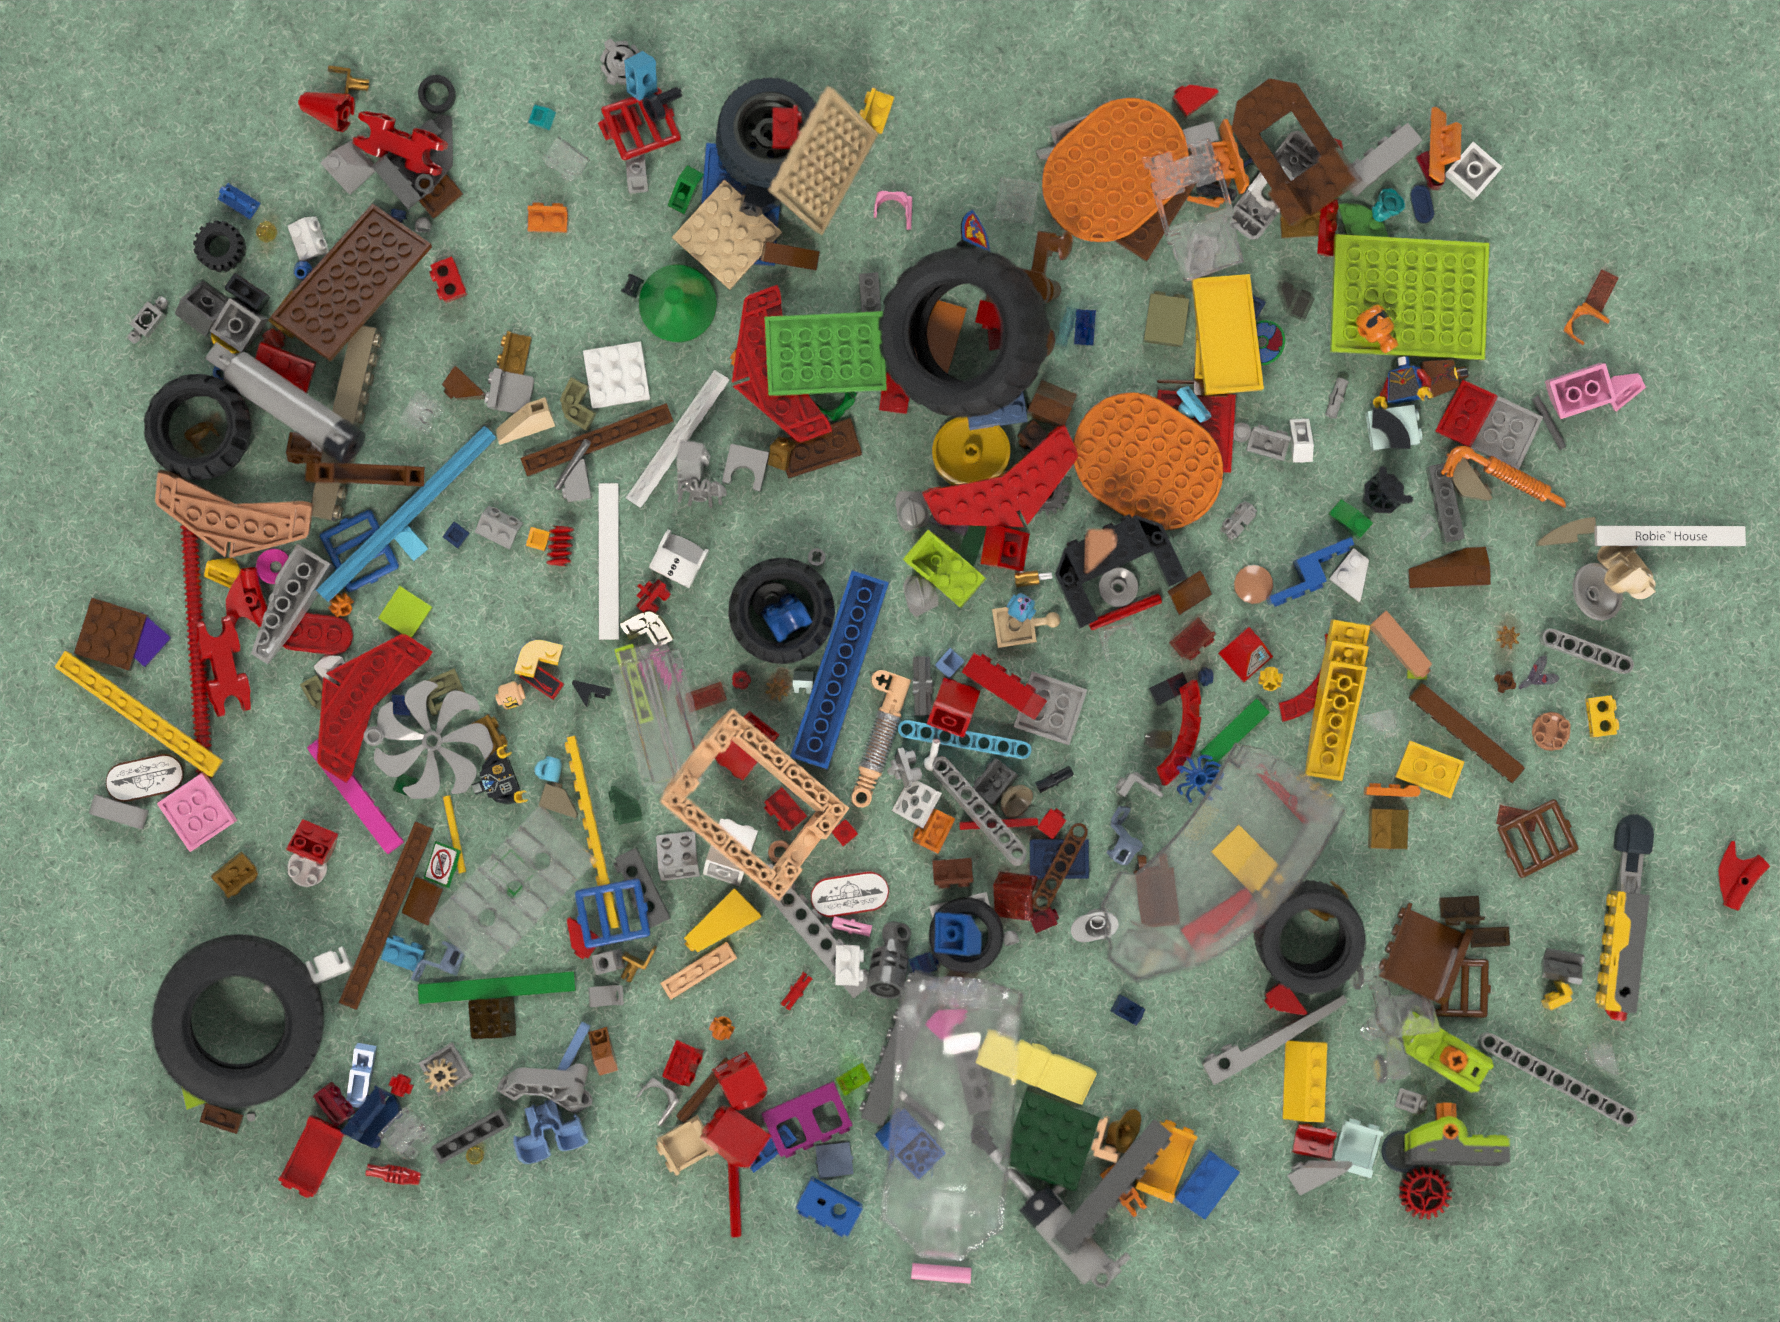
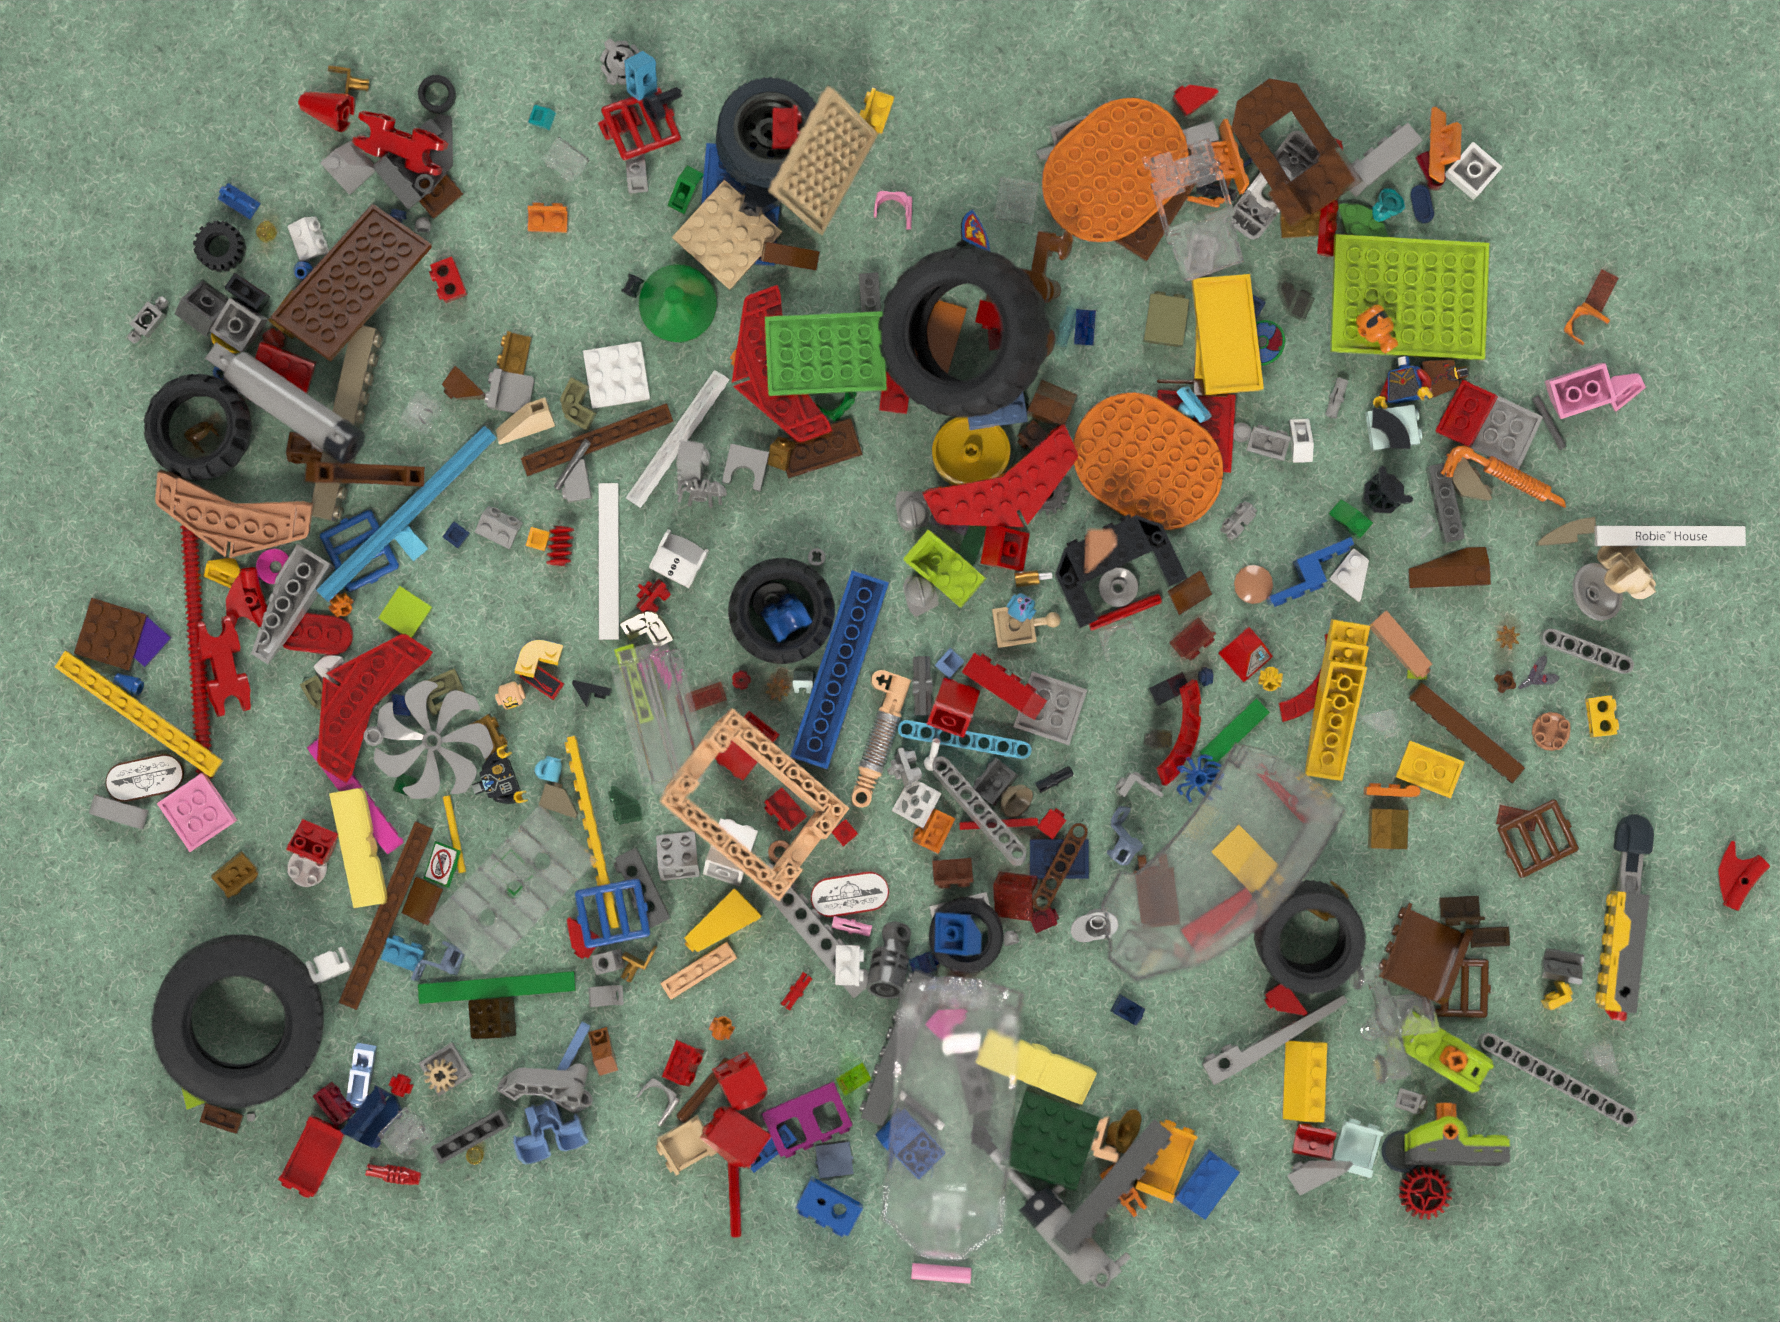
none -> blue cone [113,673,144,696]
none -> light yellow piece [329,787,387,908]

